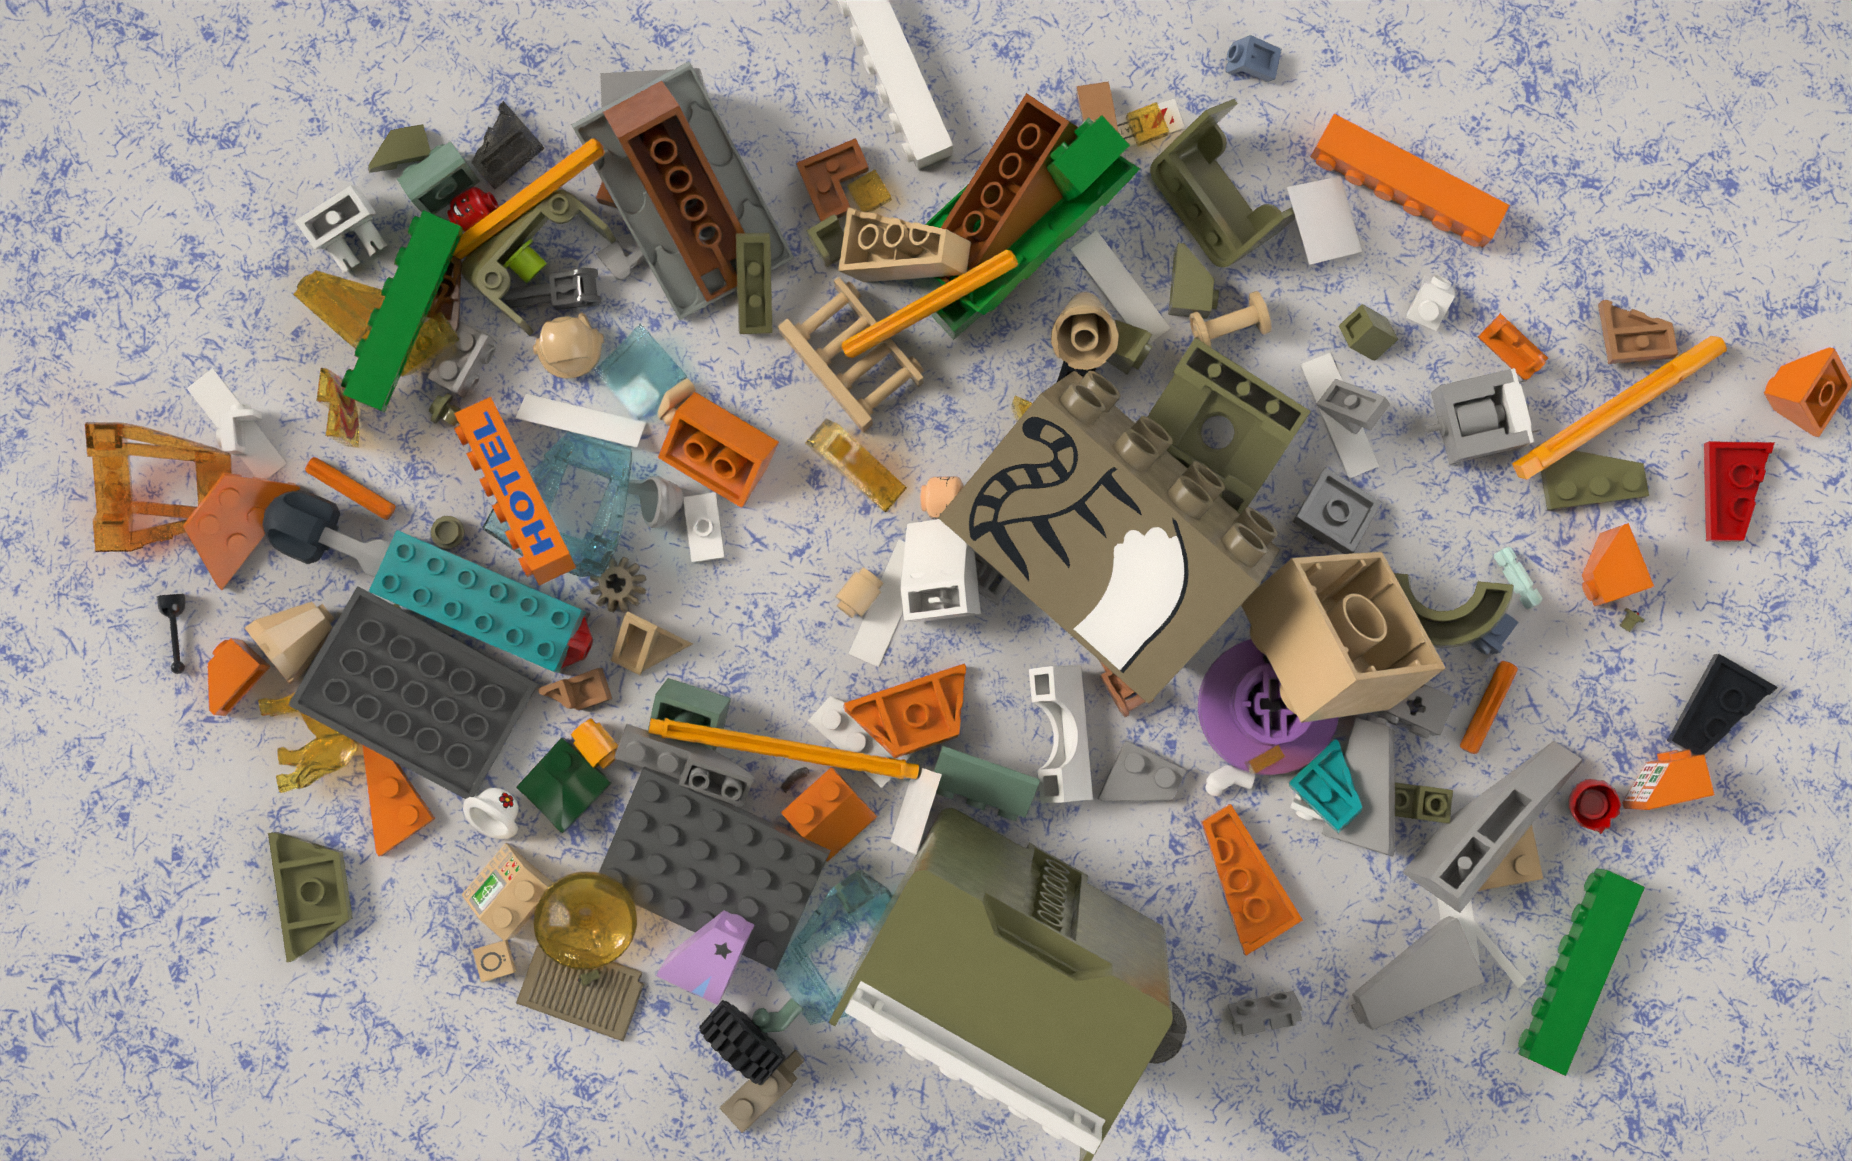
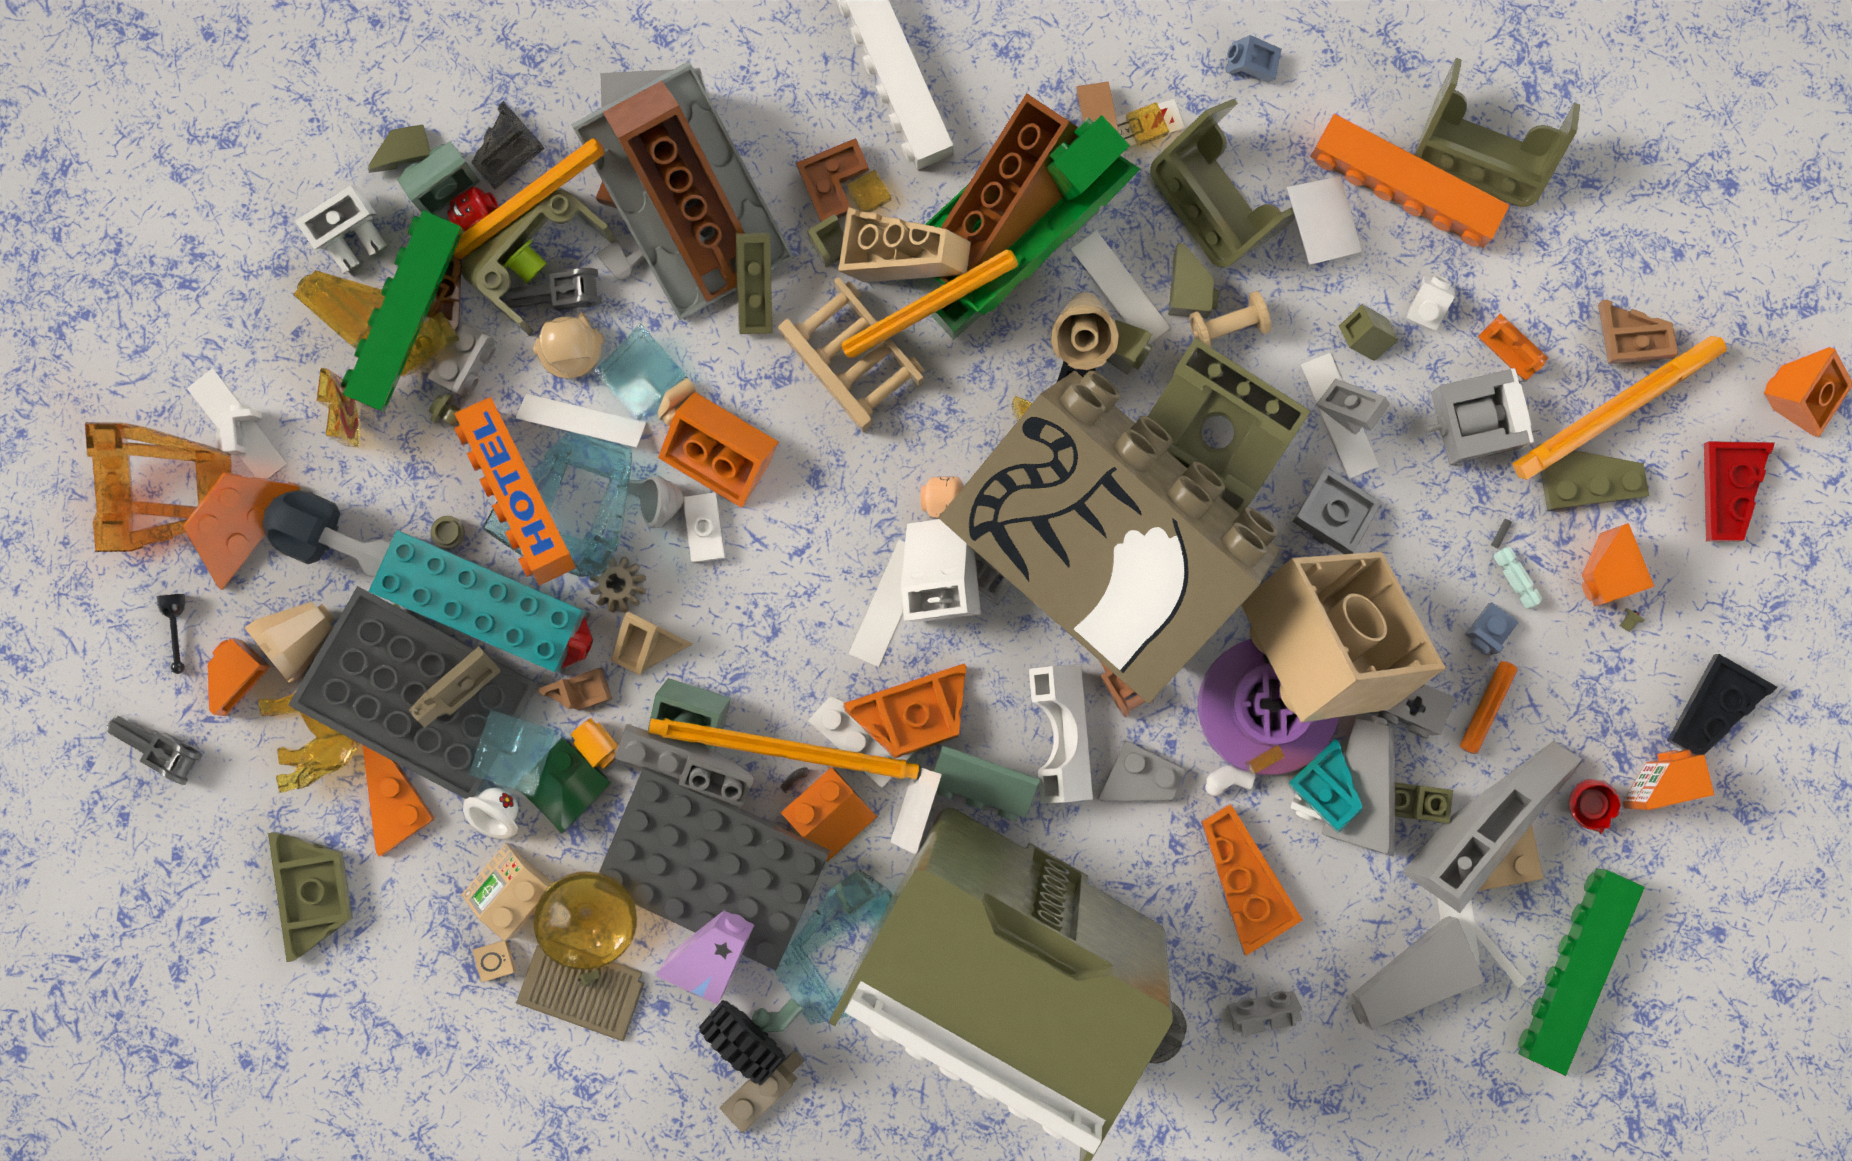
orange axle [305,457,396,520] -> none
clear yellow slope [805,418,907,513] -> none
tan brick [835,567,884,618] -> none
olive brick [1394,573,1514,648] -> none
none -> dark grey connector [107,716,203,785]
none -> dark tan hinge [409,646,500,728]
none -> clear light blue plate [469,710,556,796]
none -> olive windscreen [1415,58,1580,207]
none -> dark grey piece [1491,519,1512,549]

